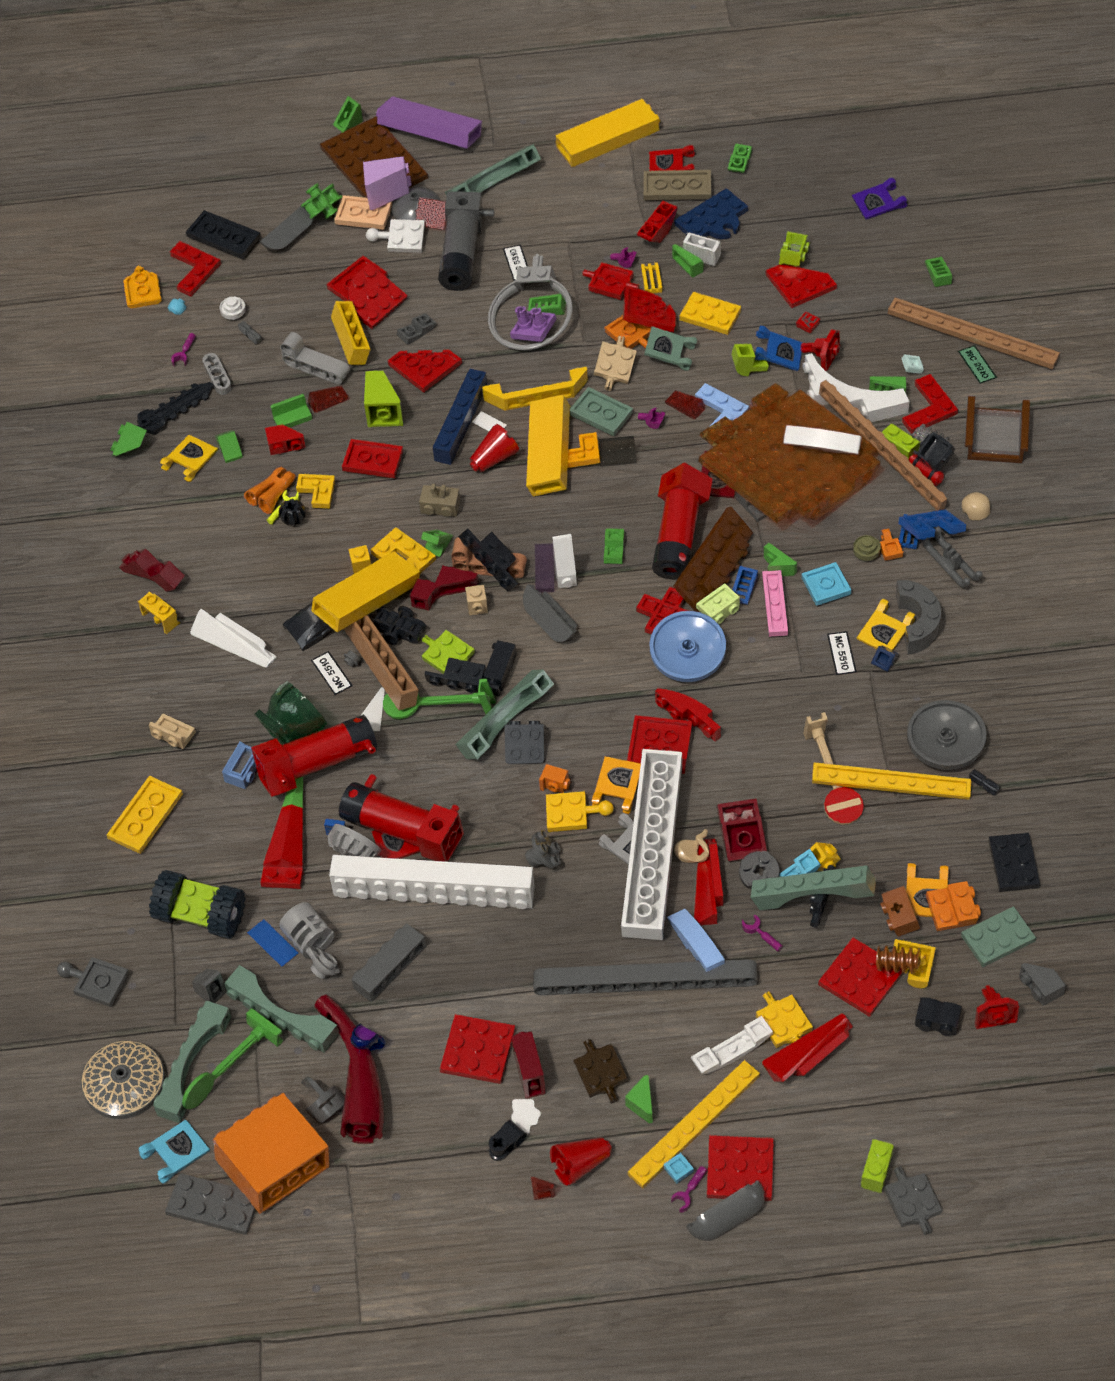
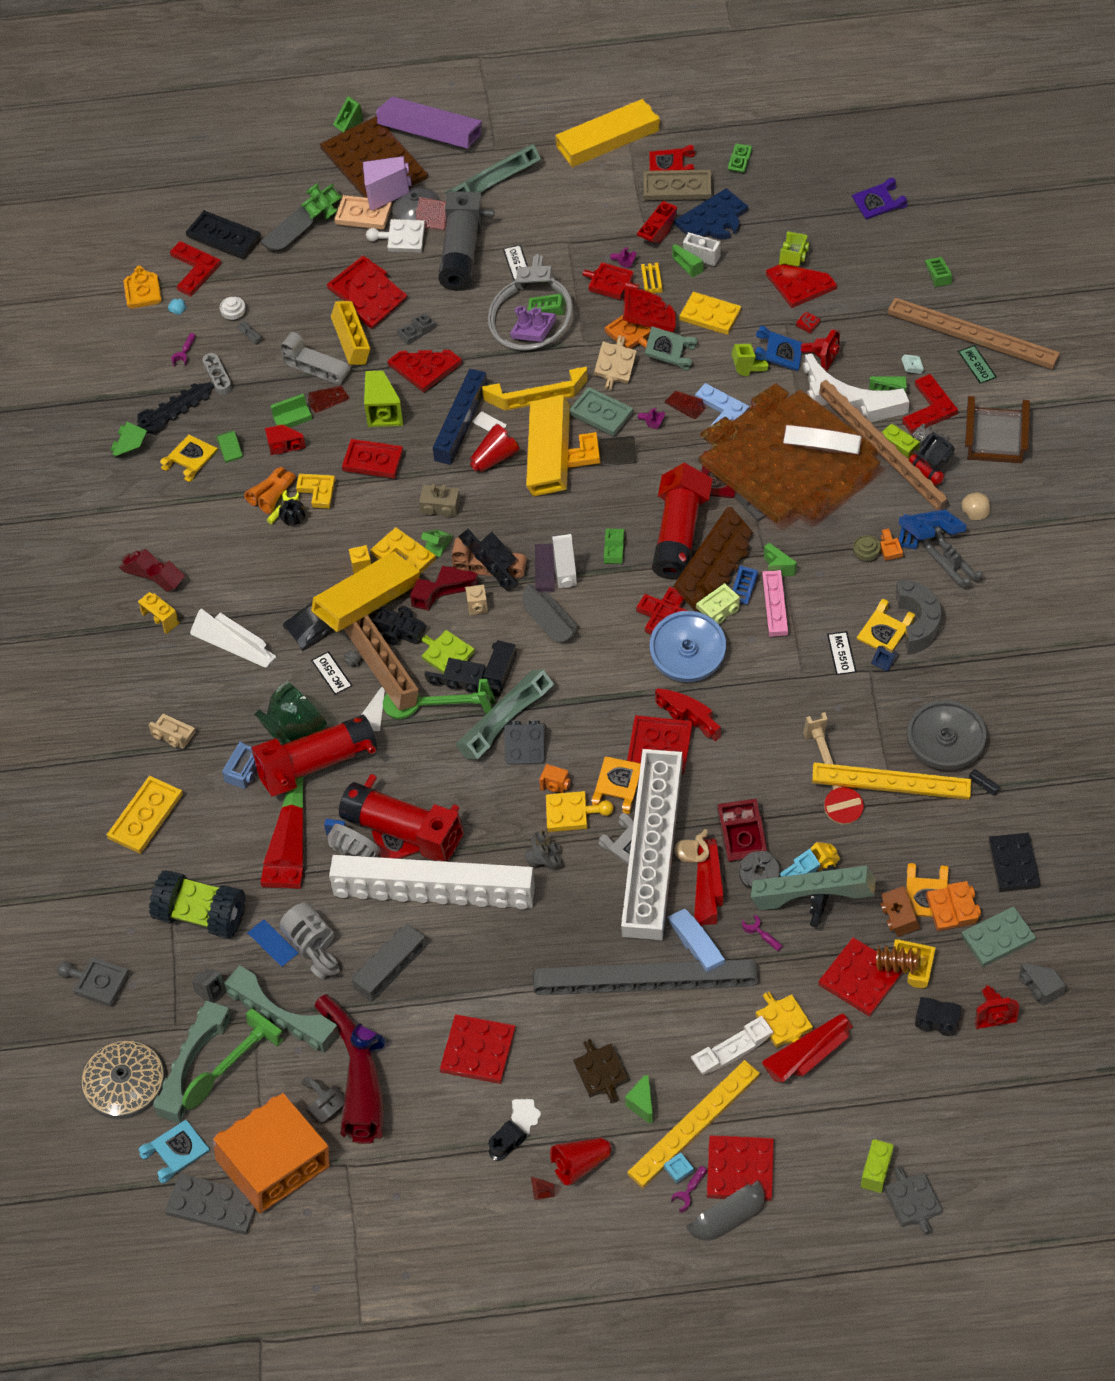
dark red brick [511,1031,546,1099] -> none
medium azure plate [801,562,851,606] -> none

